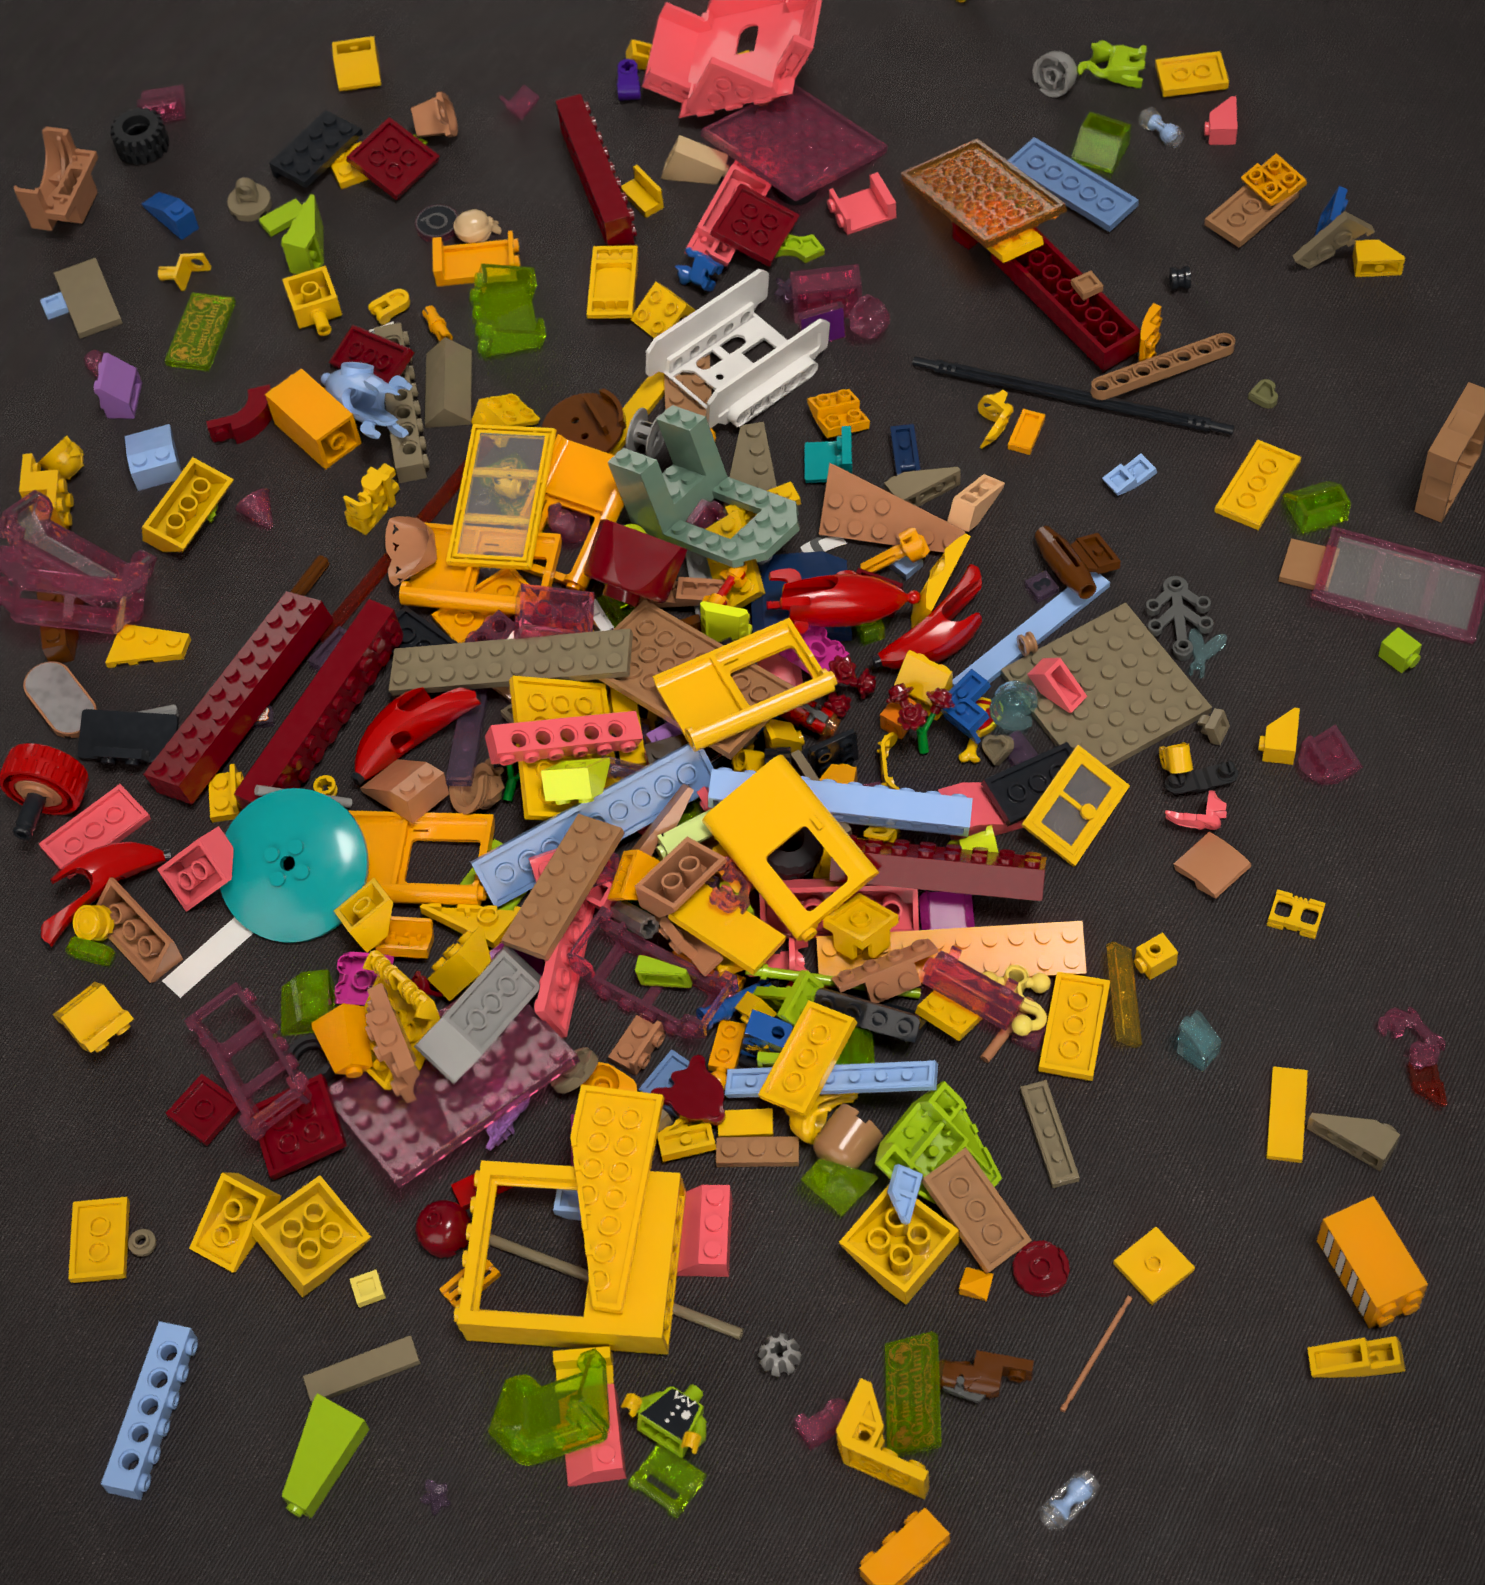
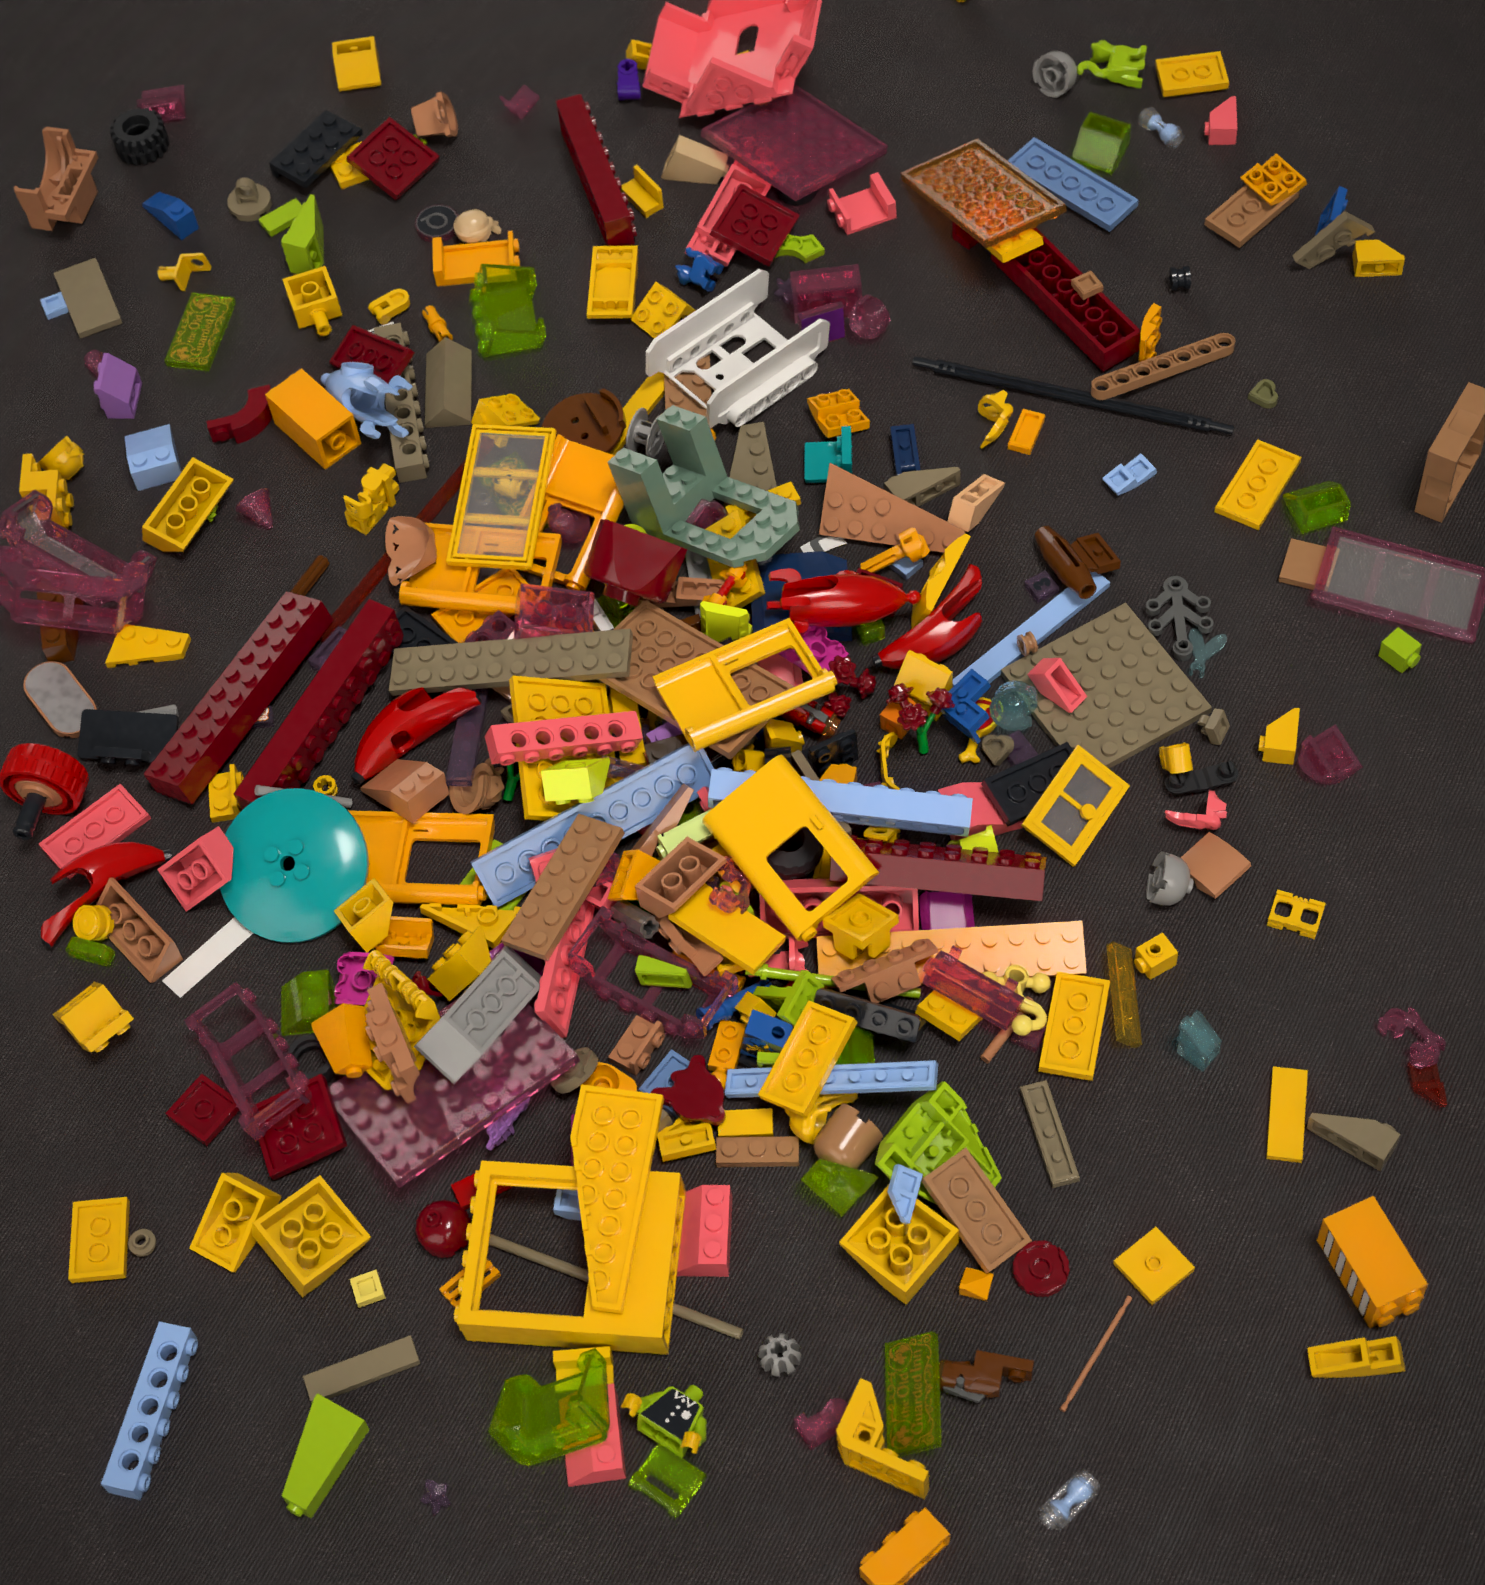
none -> light grey cylinder [1146,851,1194,906]

